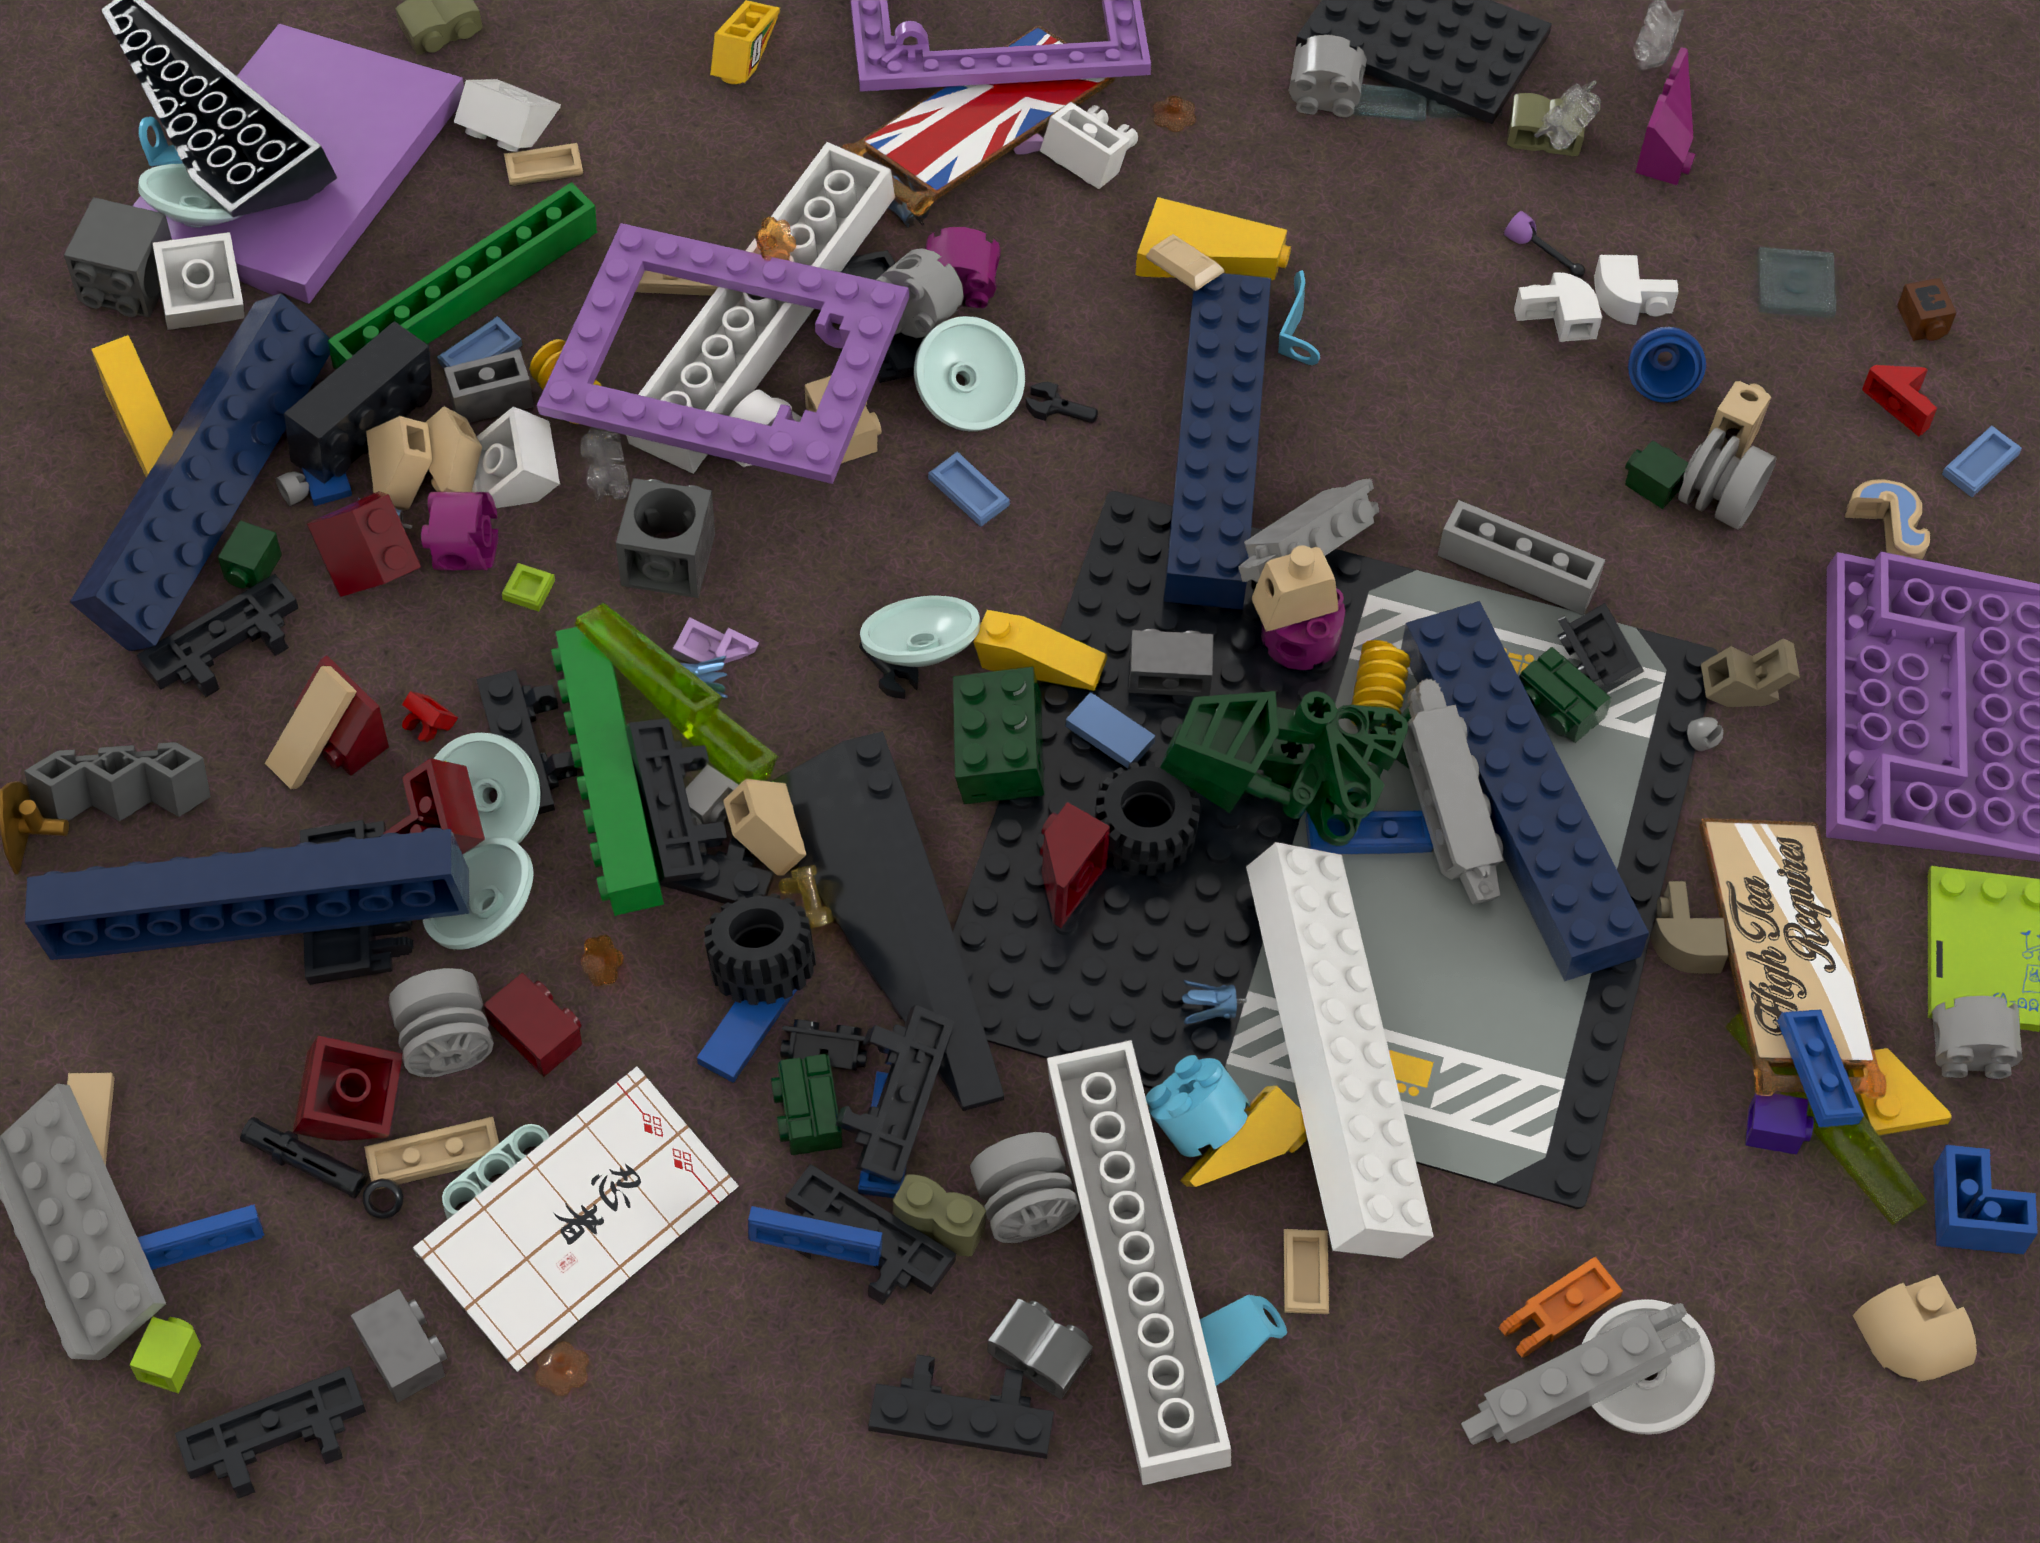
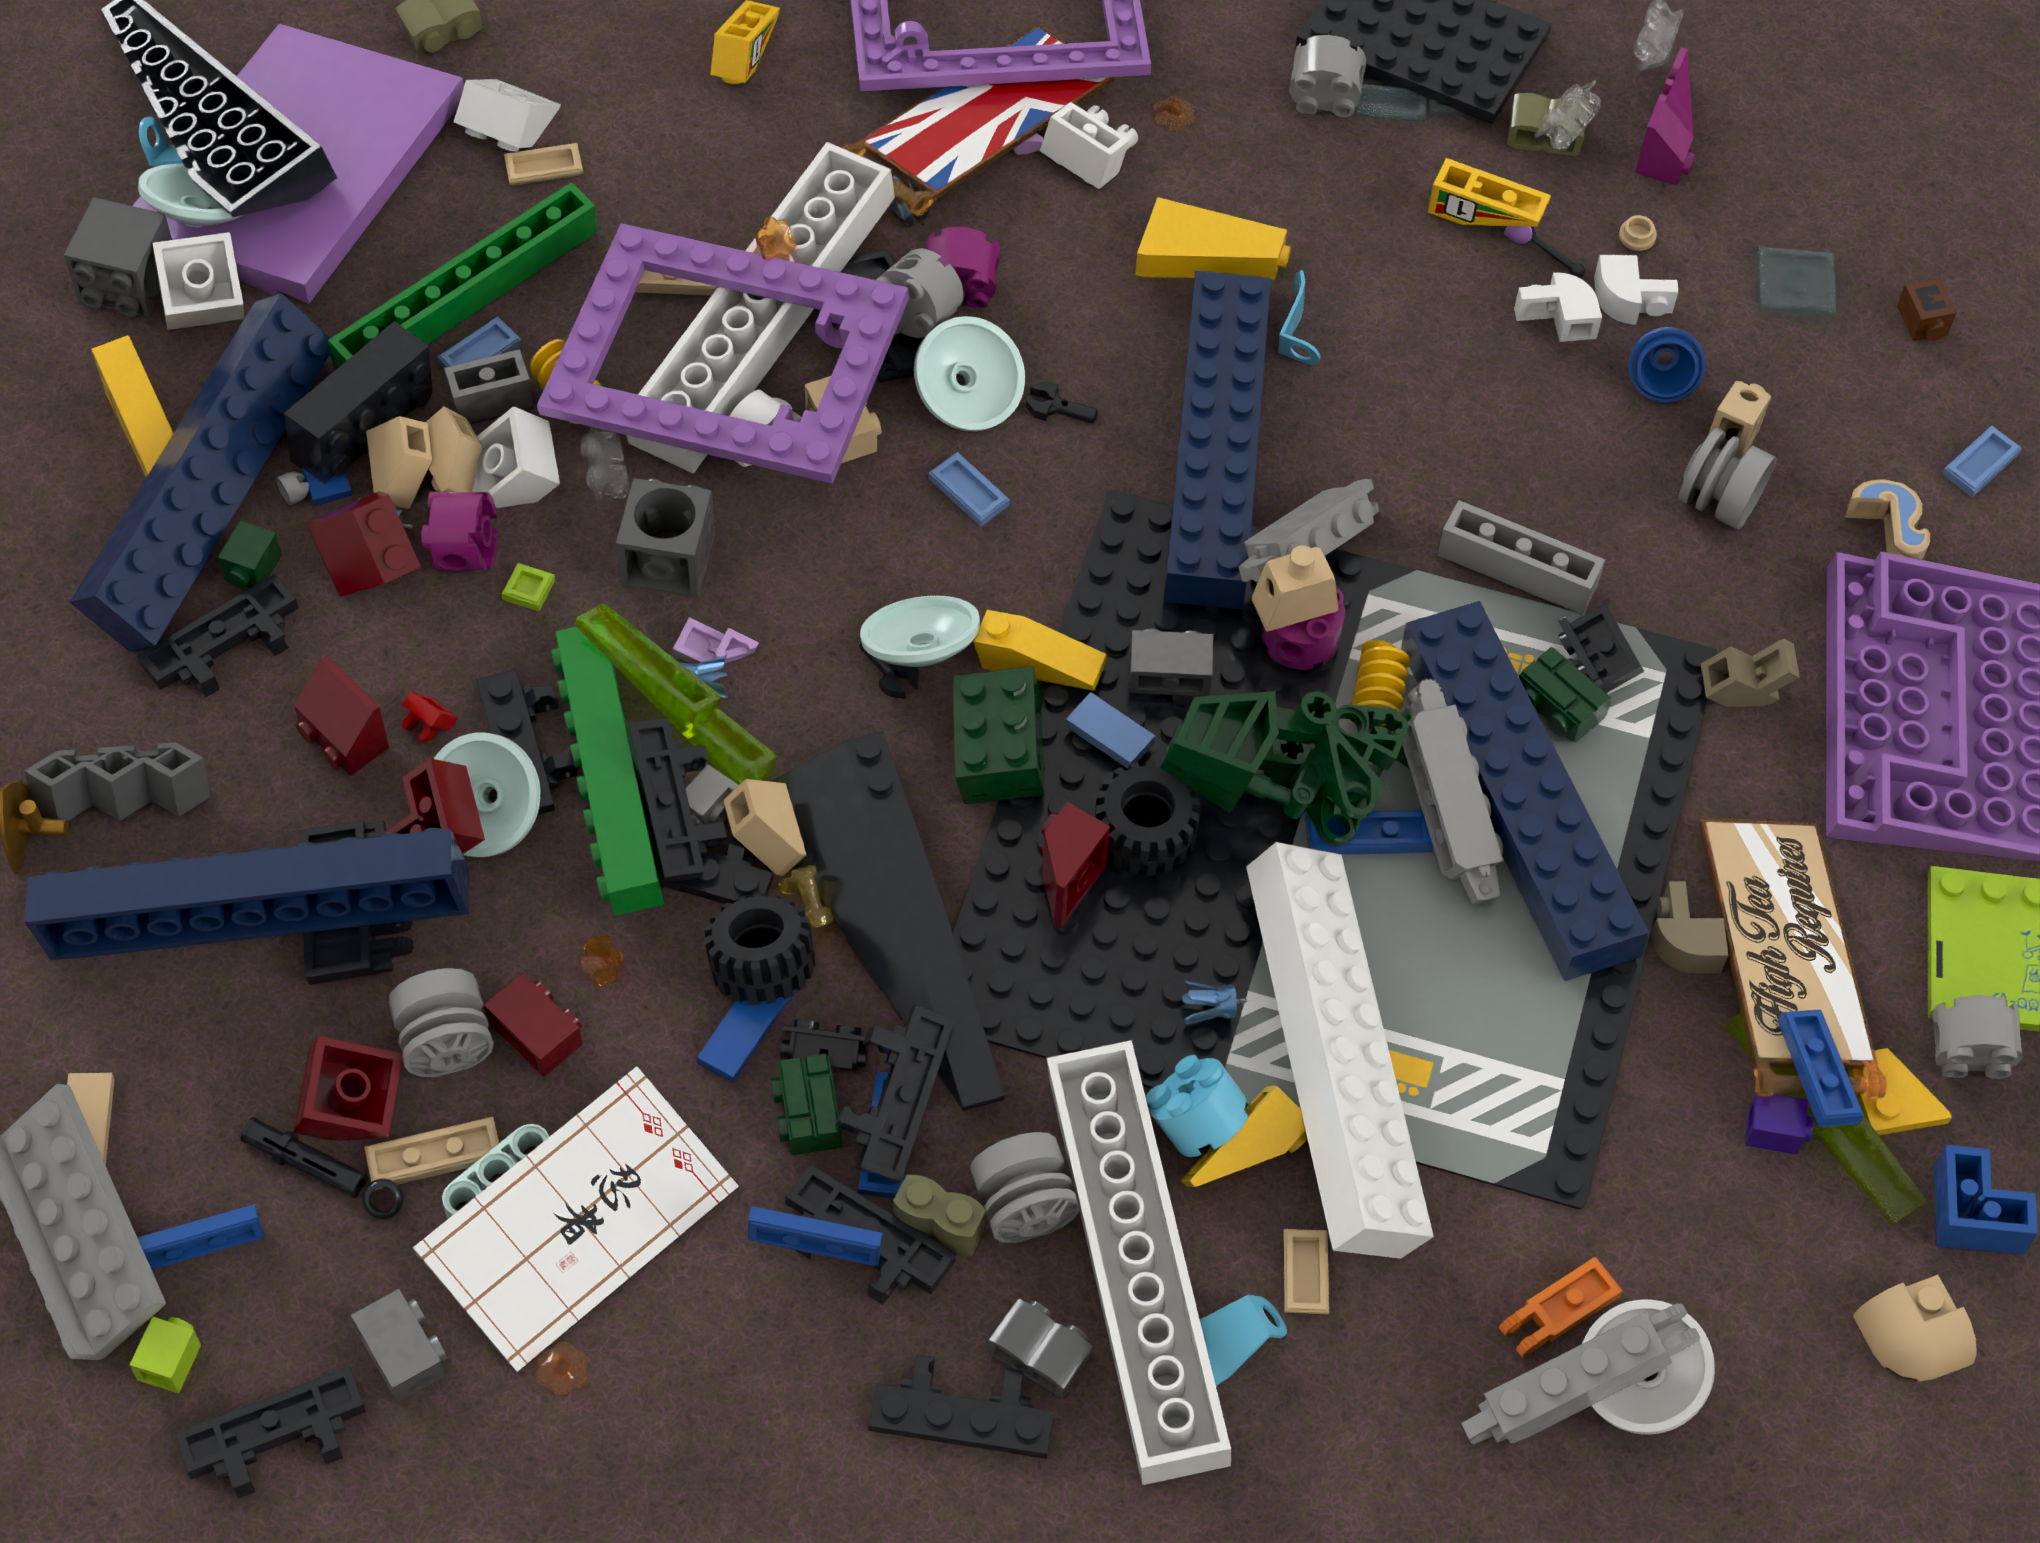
tan tile [265,666,357,789] -> none
light aqua dish [423,837,533,950] -> none
tan tile [1146,234,1224,291] -> none
dark green brick [1625,440,1688,509] -> none
light grey hinge [1687,717,1724,751] -> none
red slope [1862,365,1937,437] -> none
none -> yellow slope [1427,158,1551,227]
none -> tan plate [1619,215,1657,251]

